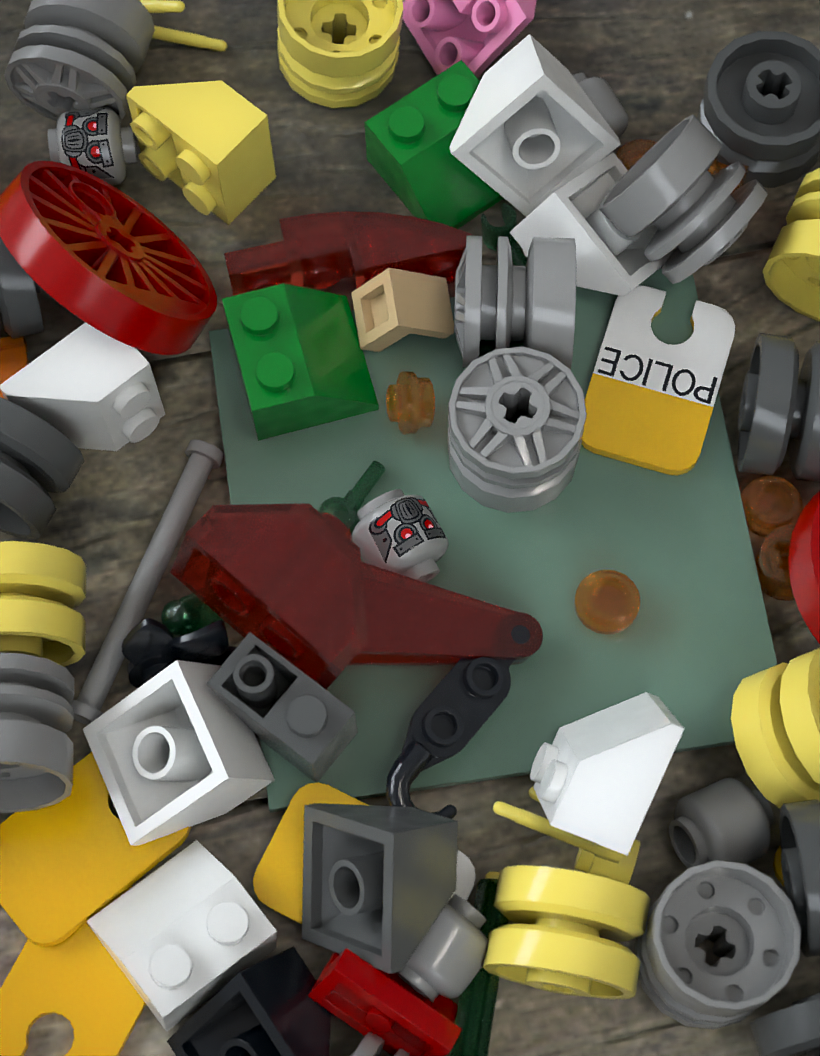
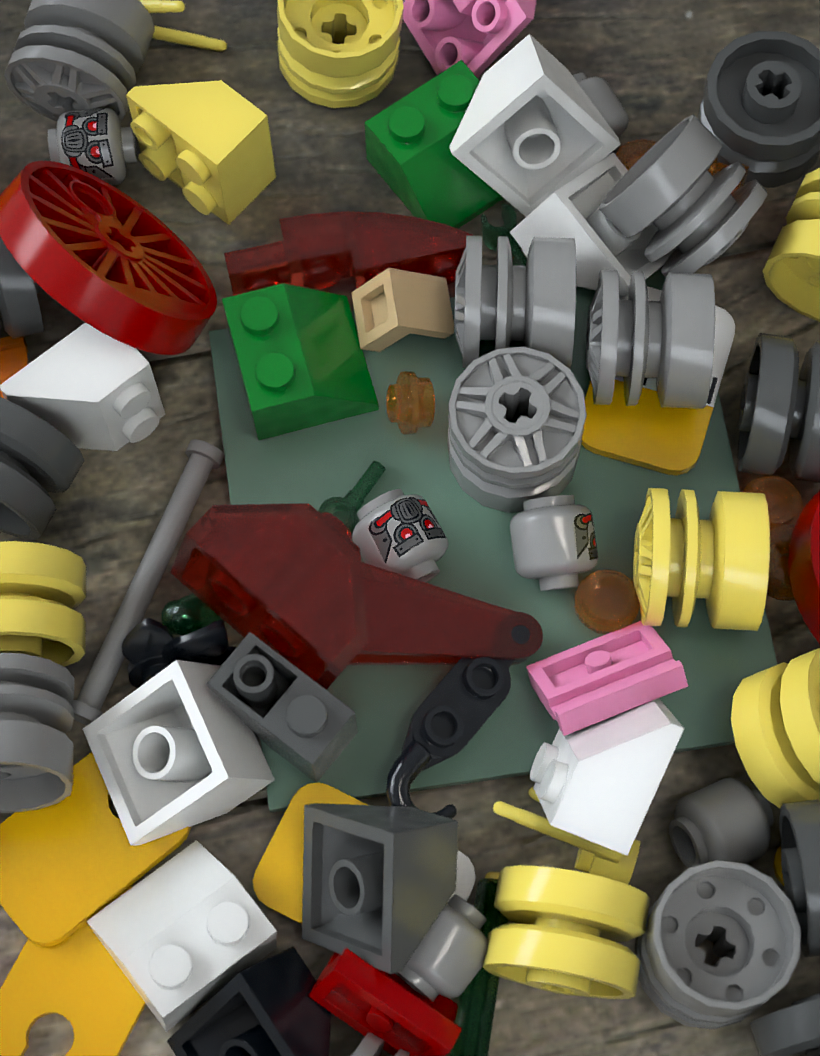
none -> light grey head [510,495,598,591]
none -> bright pink plate [526,621,688,736]
none -> light grey wheel [586,270,715,409]
none -> light yellow wheel [633,488,770,631]

